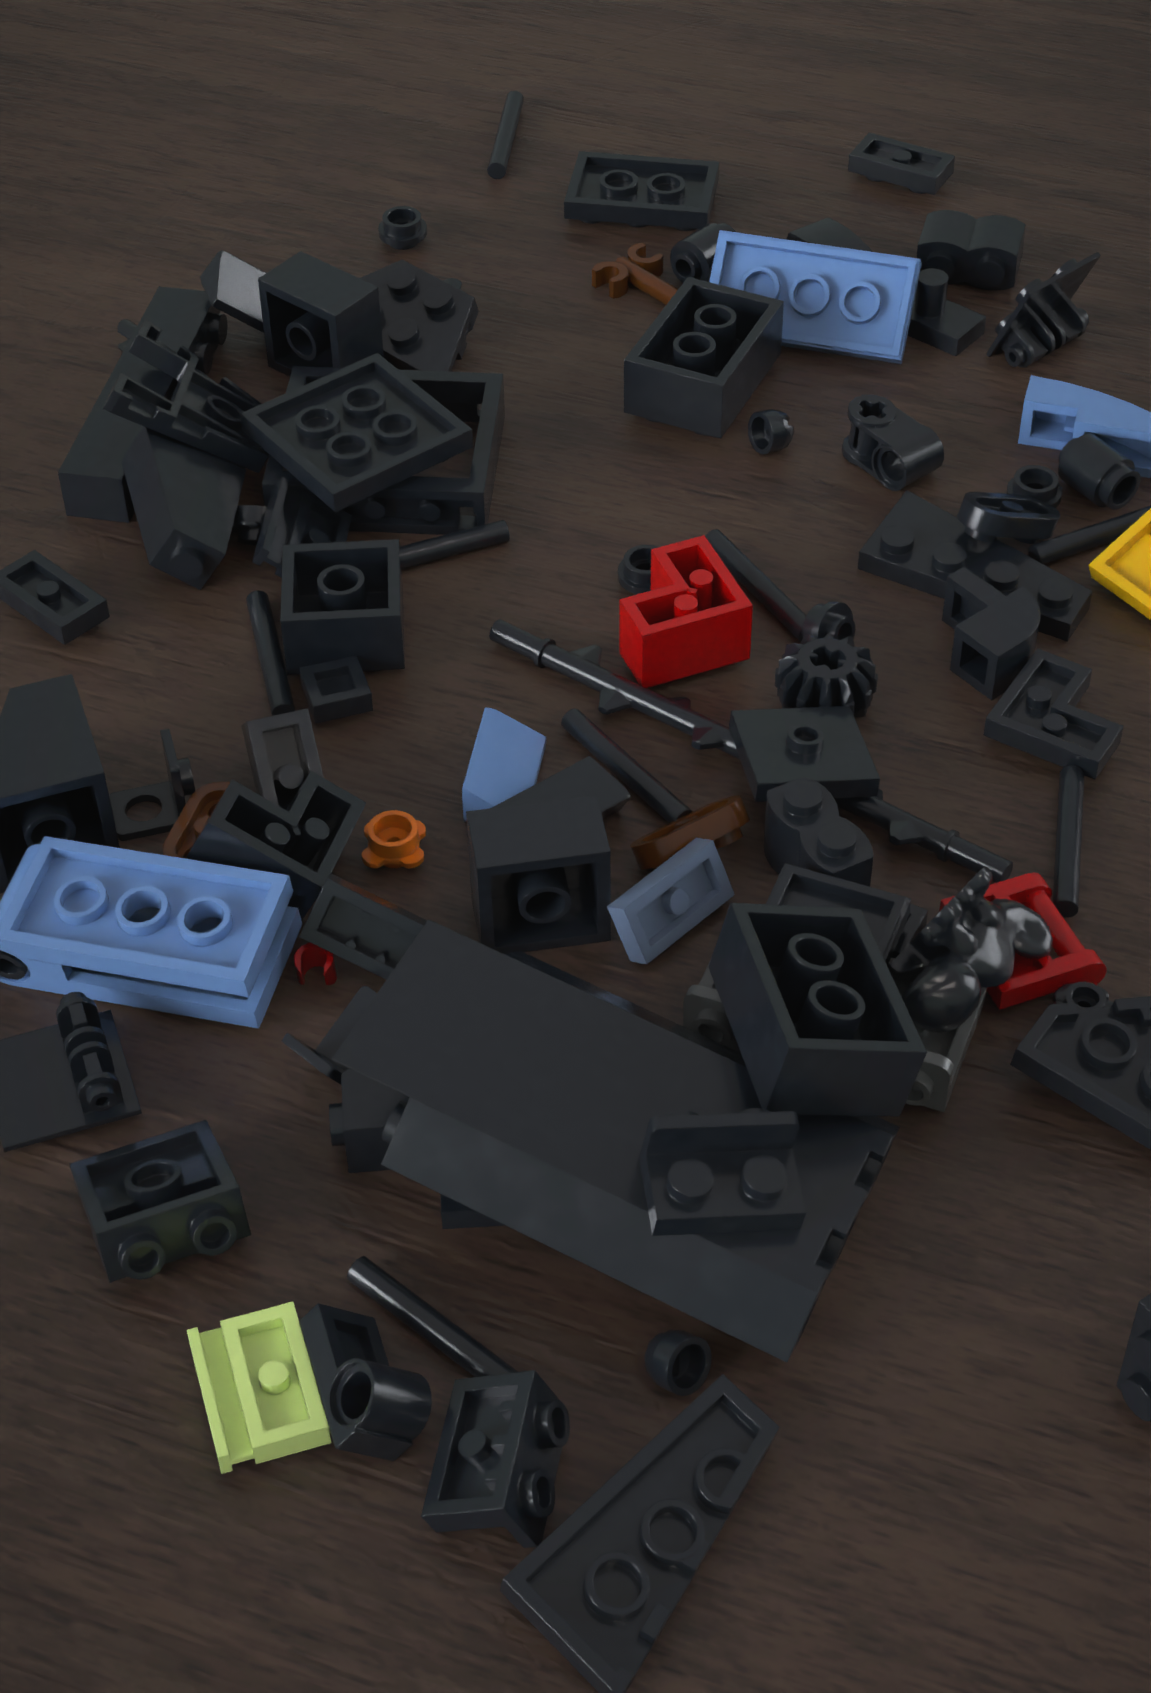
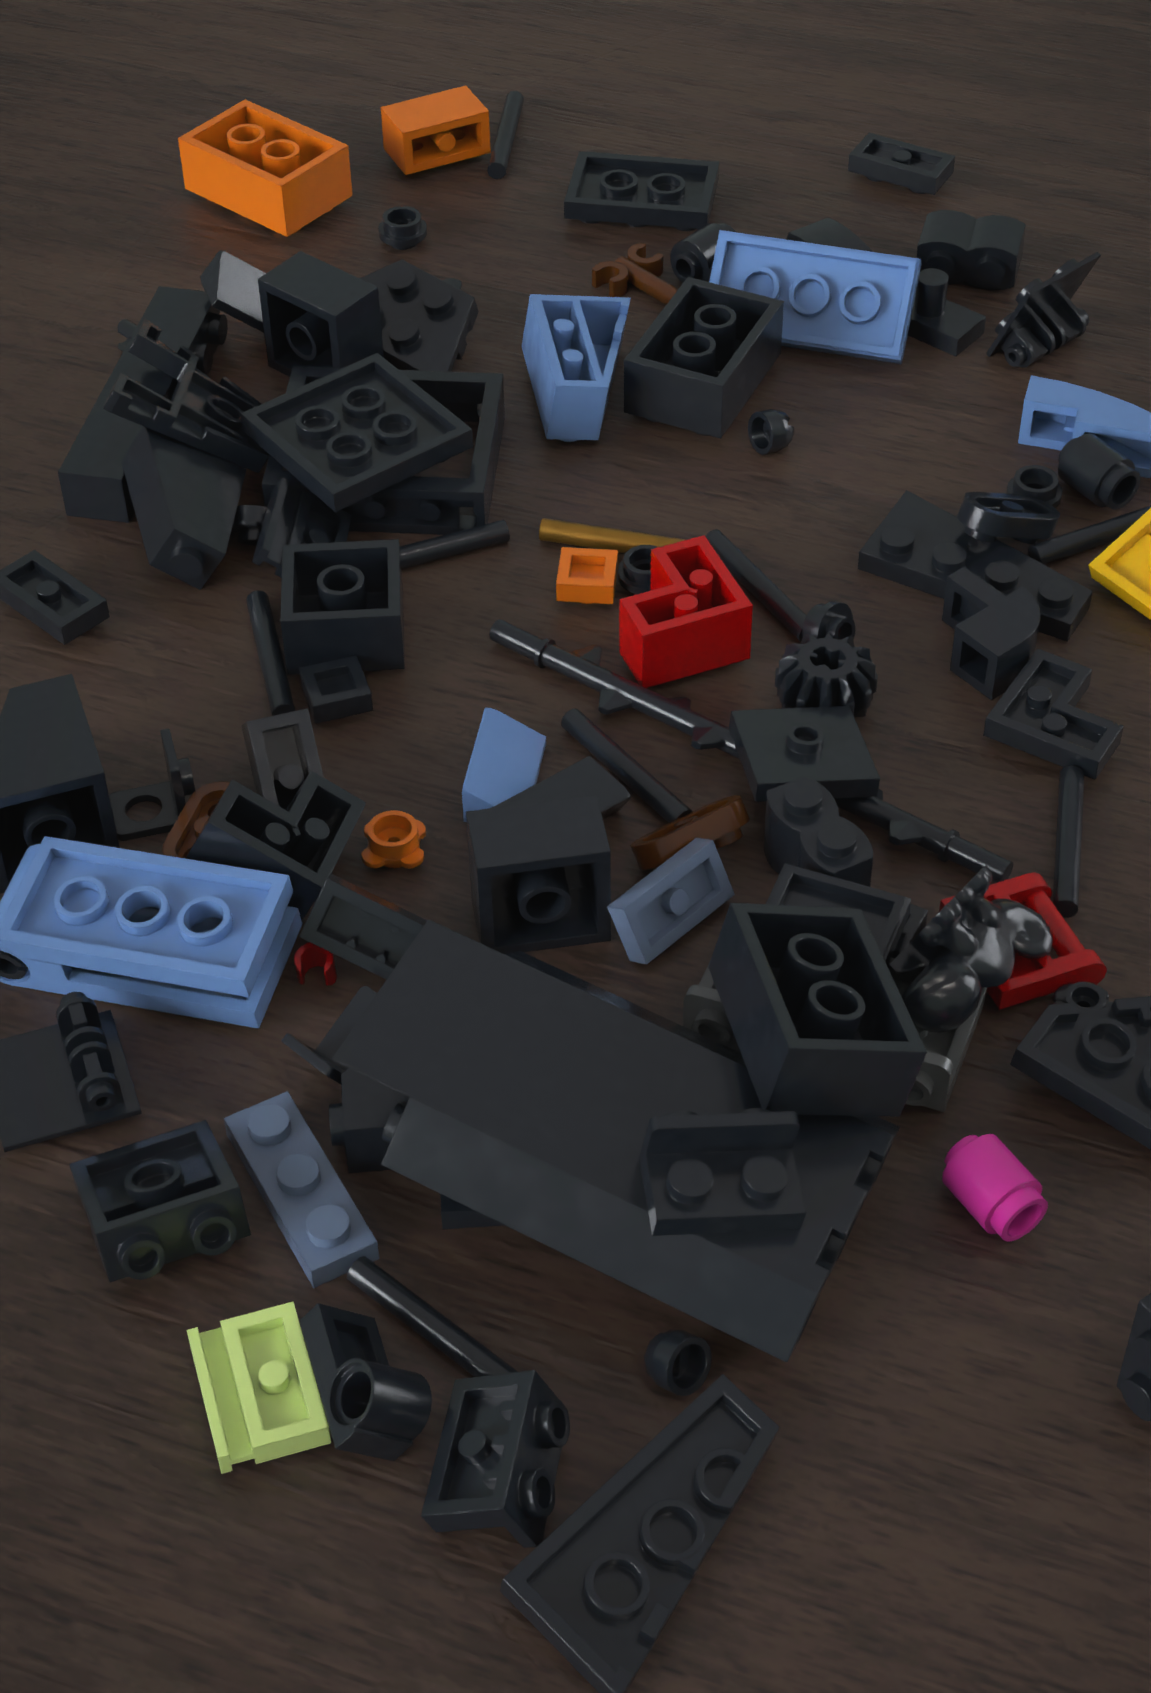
black piece [842,395,944,491] -> none
none -> orange brick [178,99,353,237]
none -> sand blue plate [224,1091,379,1288]
none -> orange brick [381,85,491,175]
none -> medium blue wedge [521,294,631,442]
none -> pearl gold bar [539,518,684,553]
none -> orange plate [556,547,618,604]
none -> dark pink brick [942,1134,1048,1242]

